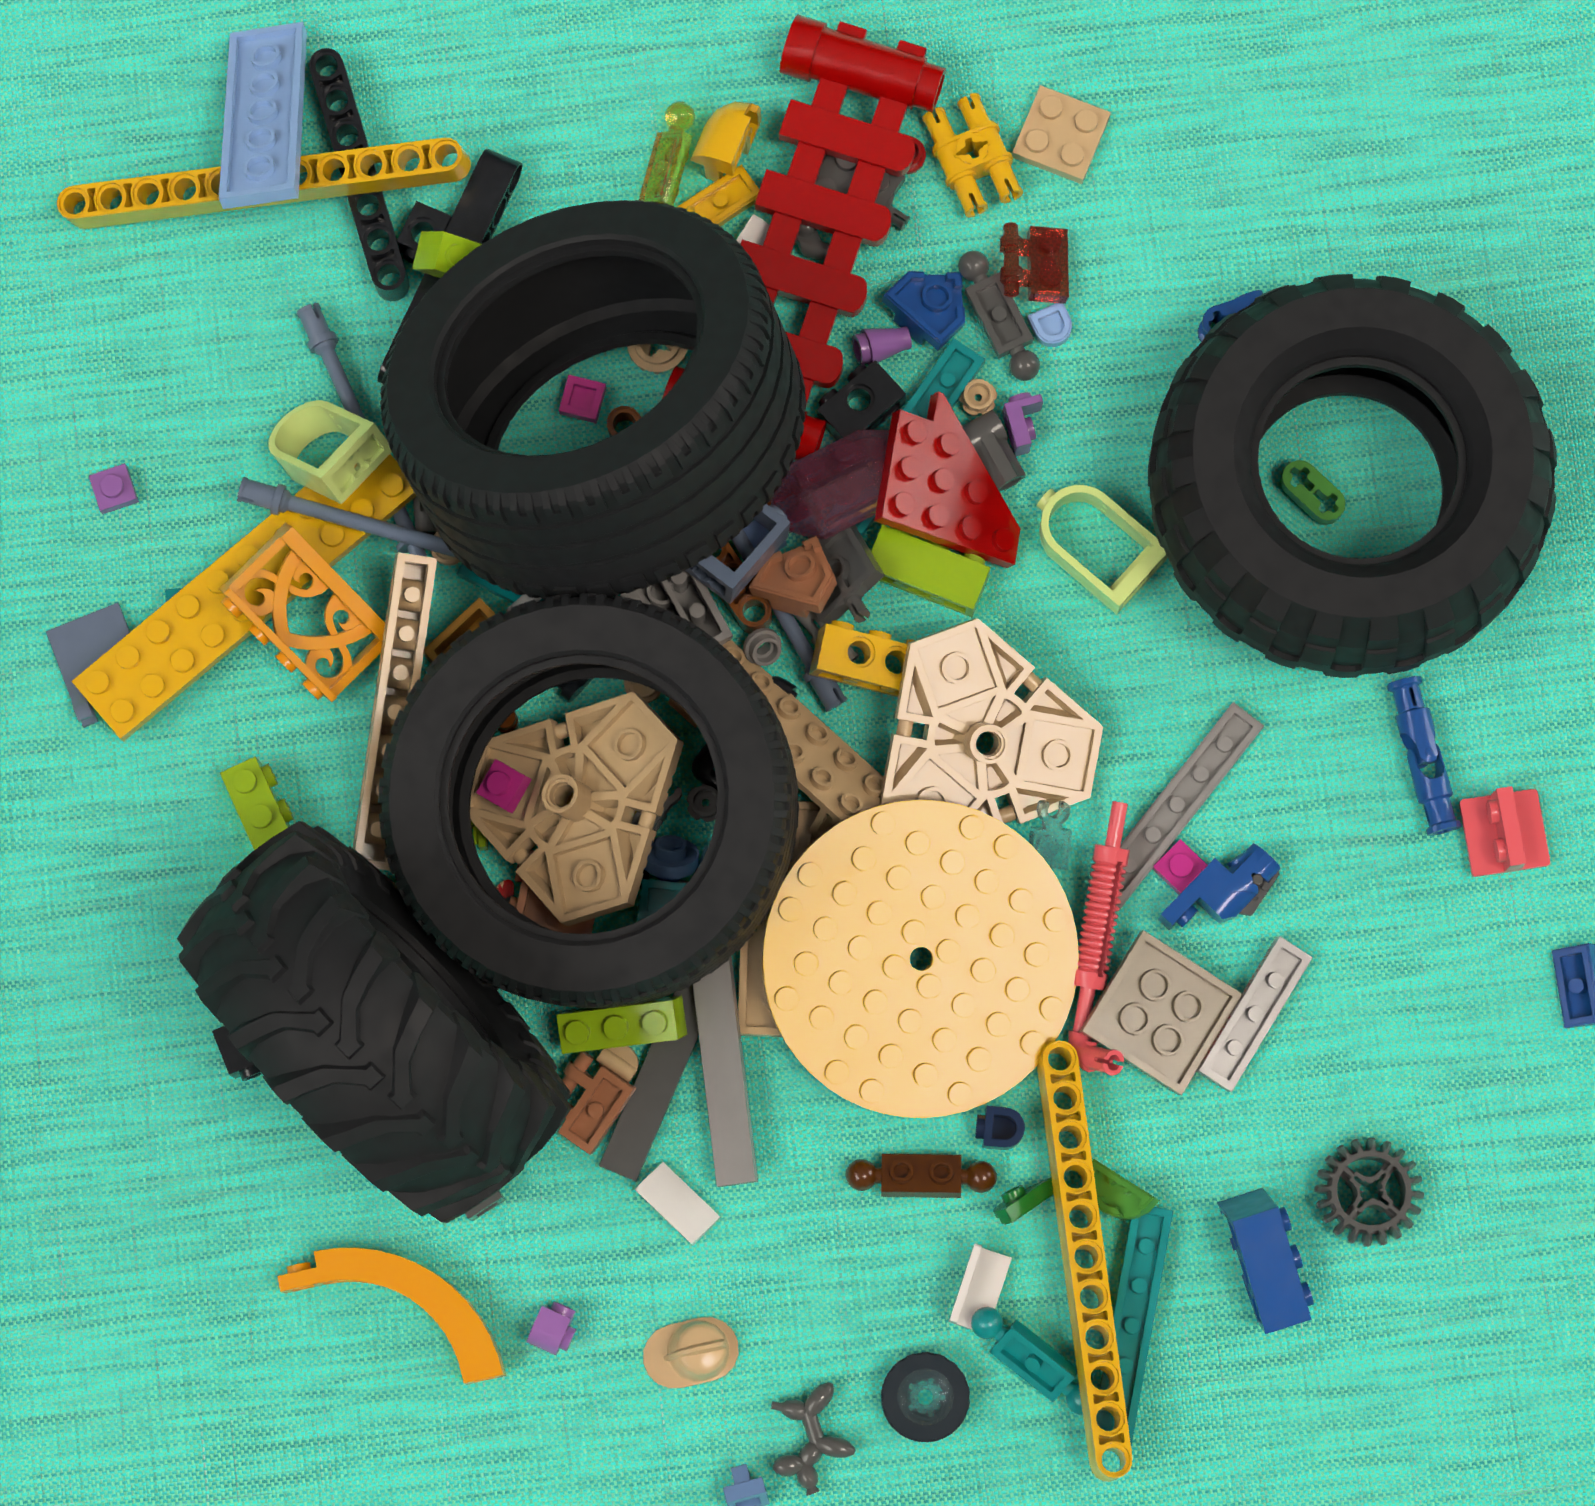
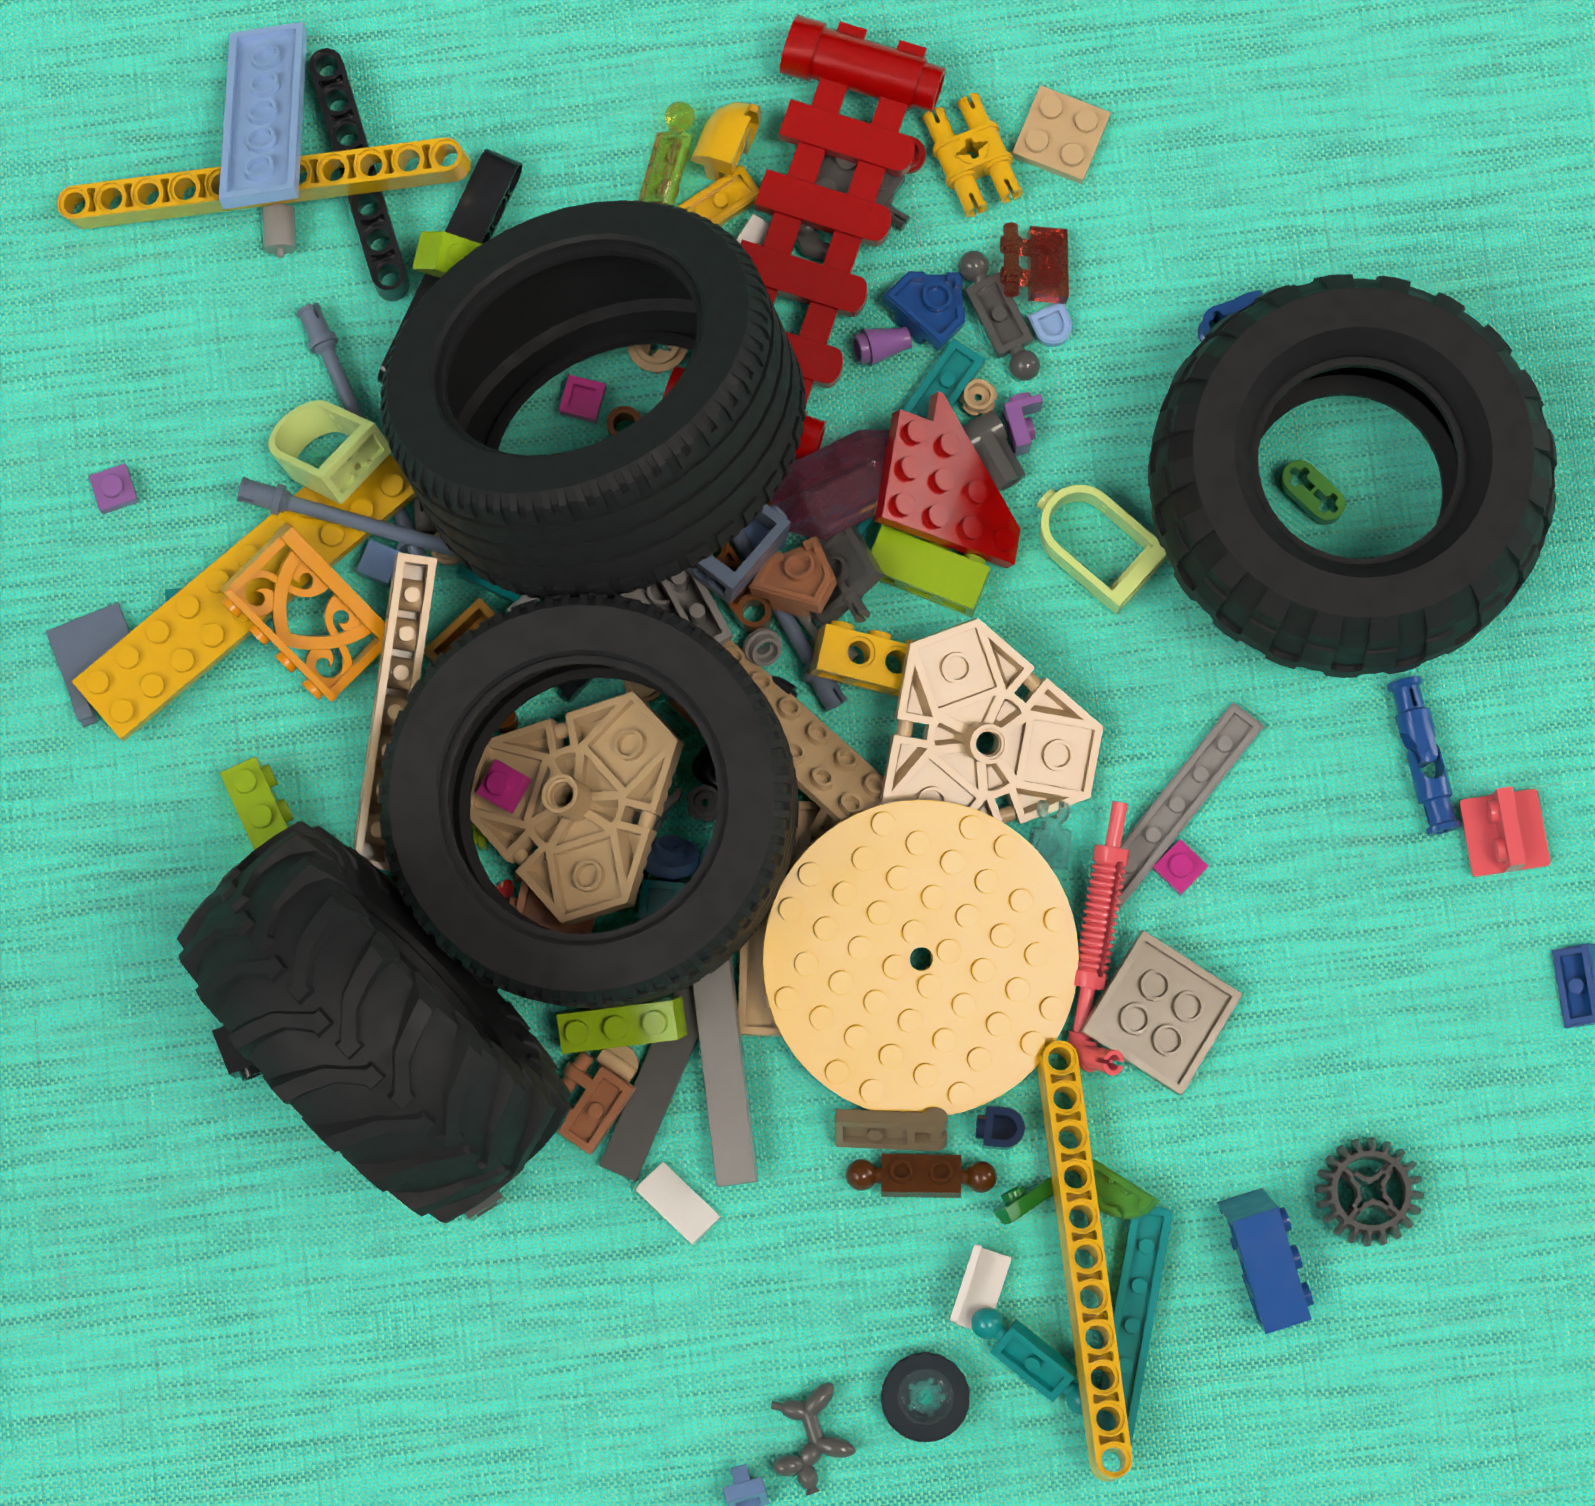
light orange arch [277,1248,507,1385] -> none
black brick [397,201,451,264] -> none
medium lavender plate [527,1301,576,1355] -> none
tan piece [643,1317,739,1388] -> none
black brick [817,360,906,453] -> none
blue plate [1158,843,1281,930] -> none
plate [1196,936,1313,1092] -> none
none -> light grey piece [262,204,296,258]
none -> medium blue piece [356,539,402,588]
none -> dark tan plate [835,1107,948,1151]

